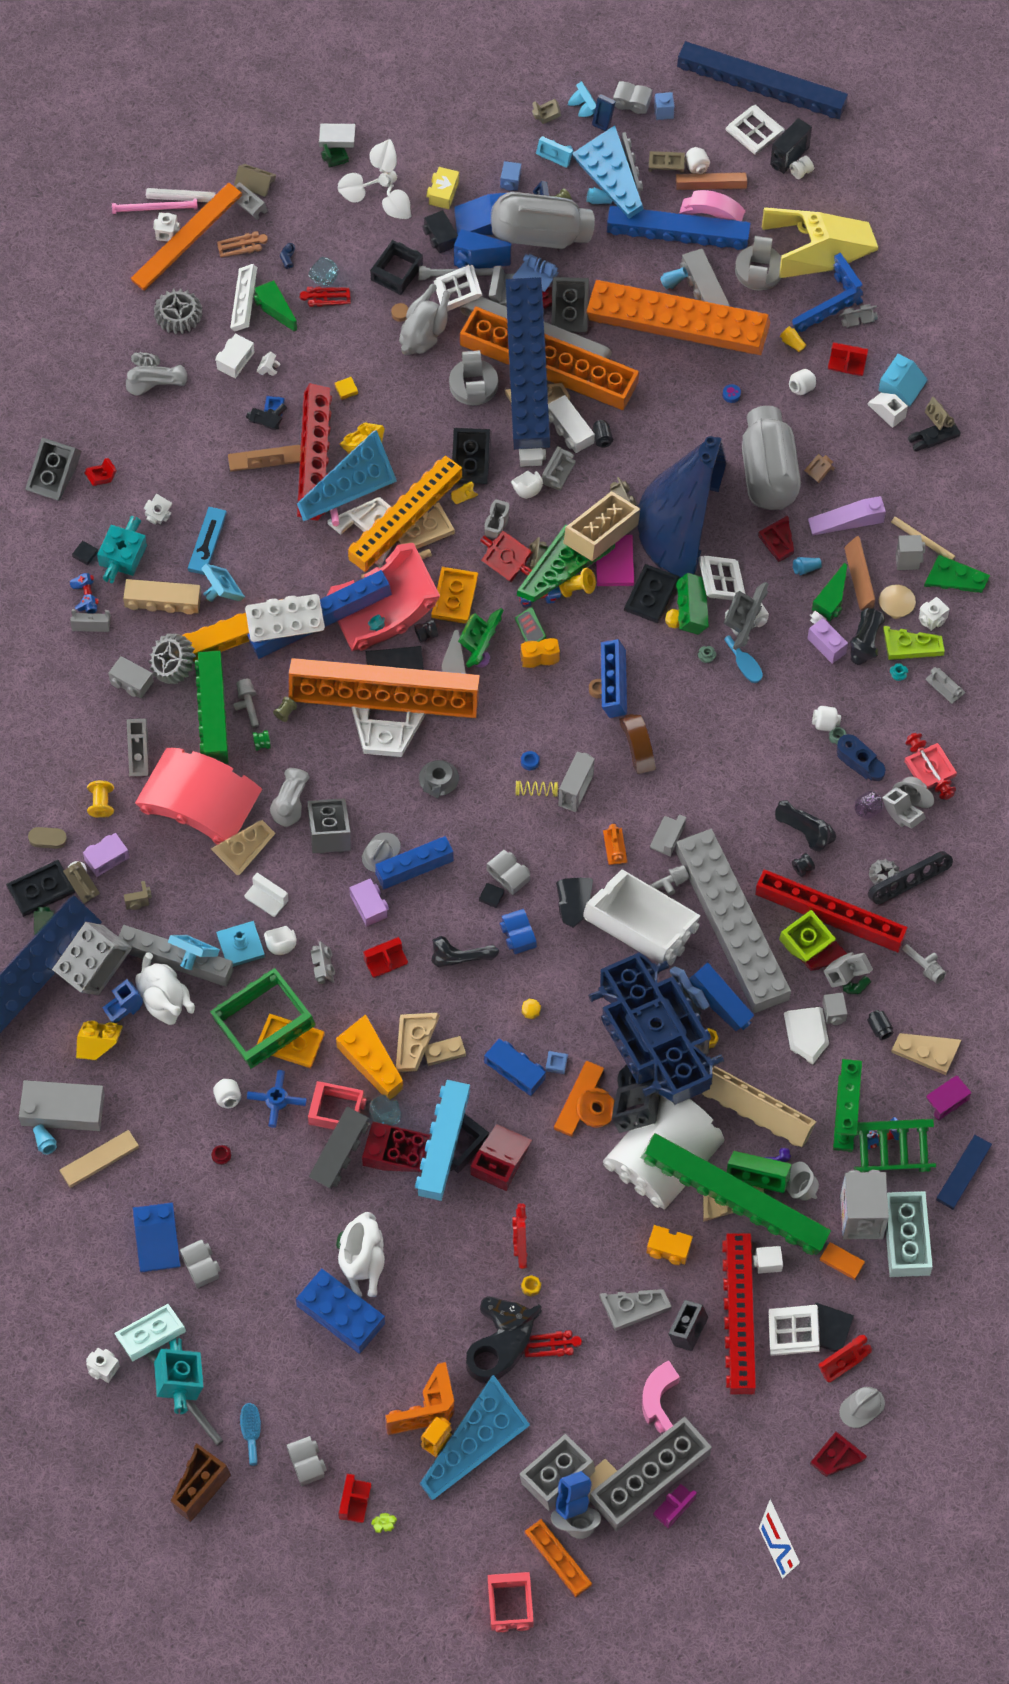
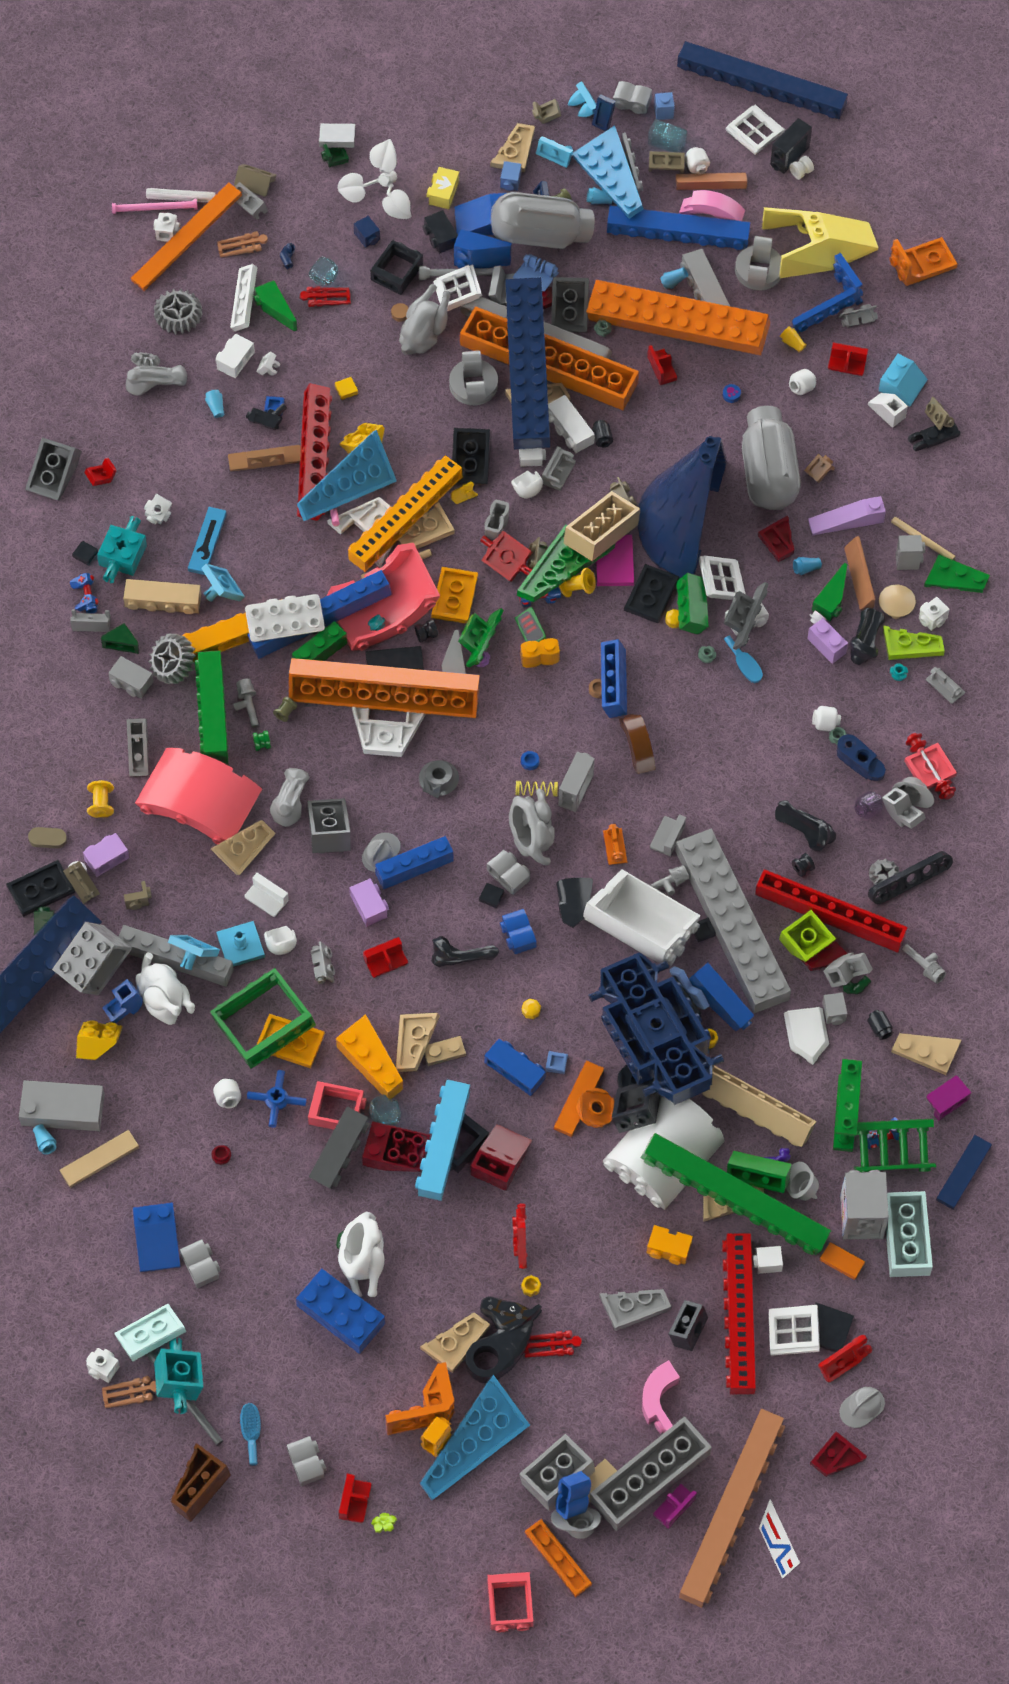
none -> dark green slope [101,623,140,654]
none -> nougat piece [102,1376,156,1408]
none -> medium azure cone [205,390,225,418]
none -> green brick [292,621,347,661]
none -> dark blue brick [353,215,380,248]
none -> tan wing [420,1313,490,1373]
none -> tan wing [490,123,535,172]
none -> light grey piece [509,788,555,865]
none -> sand green plate [594,320,612,336]
none -> red panel [647,345,677,385]
none -> clear light blue brick [648,119,687,153]
none -> nougat brick [679,1409,786,1608]
none -> black tile [694,917,716,942]
none -> orange bracket [889,237,958,286]

